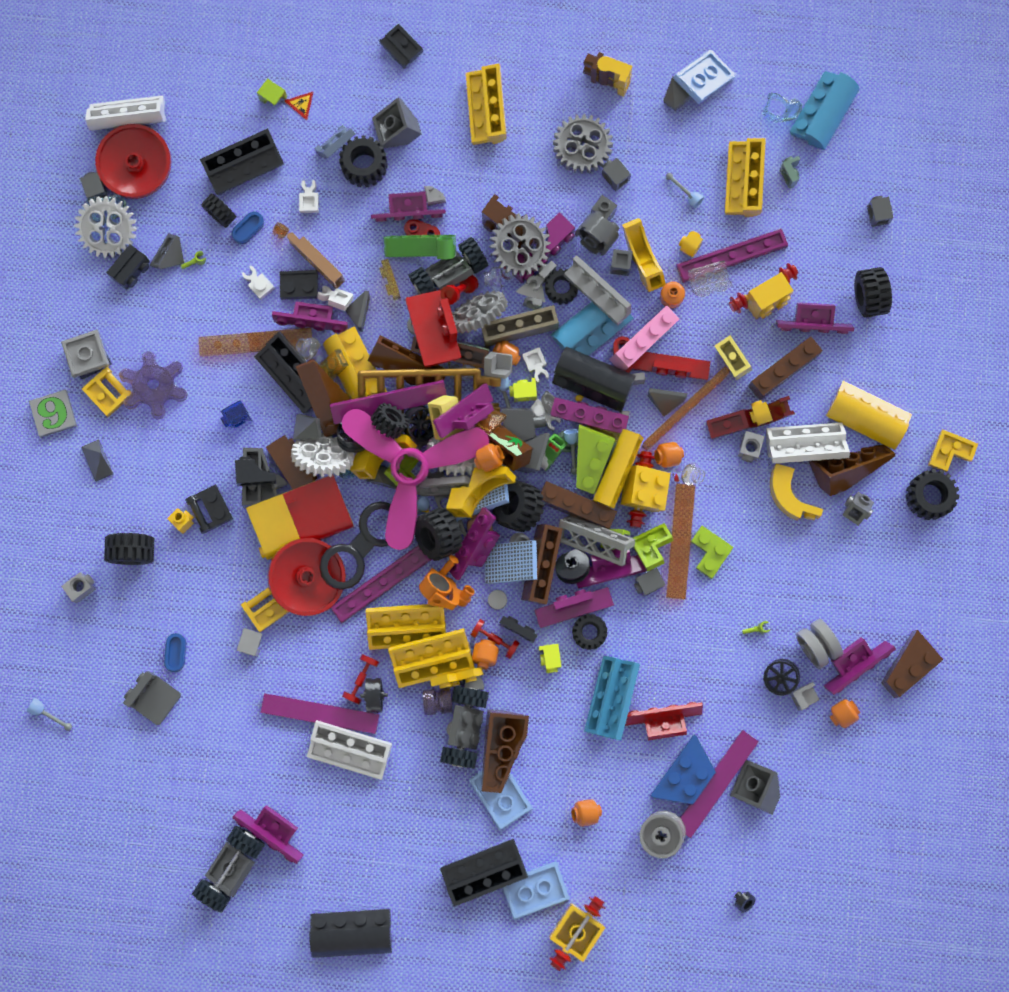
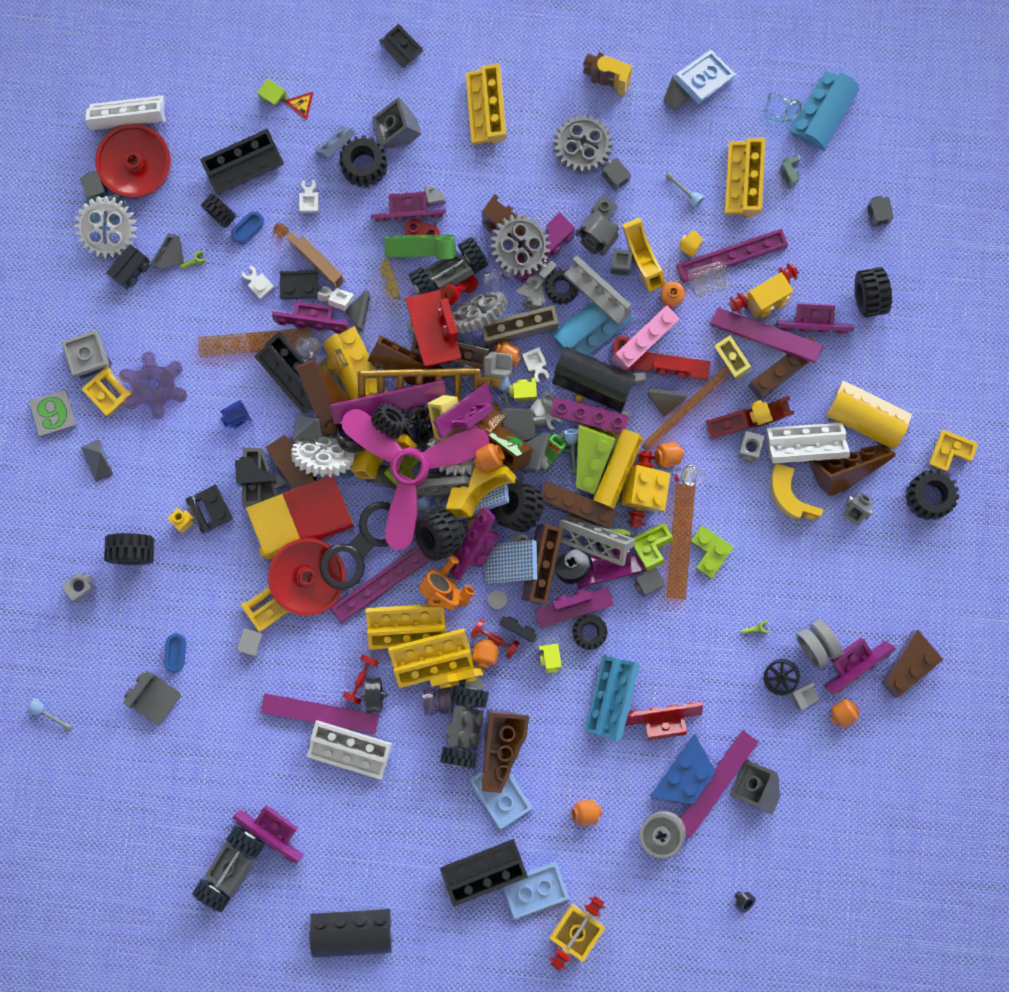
none -> magenta tile [710,307,823,364]

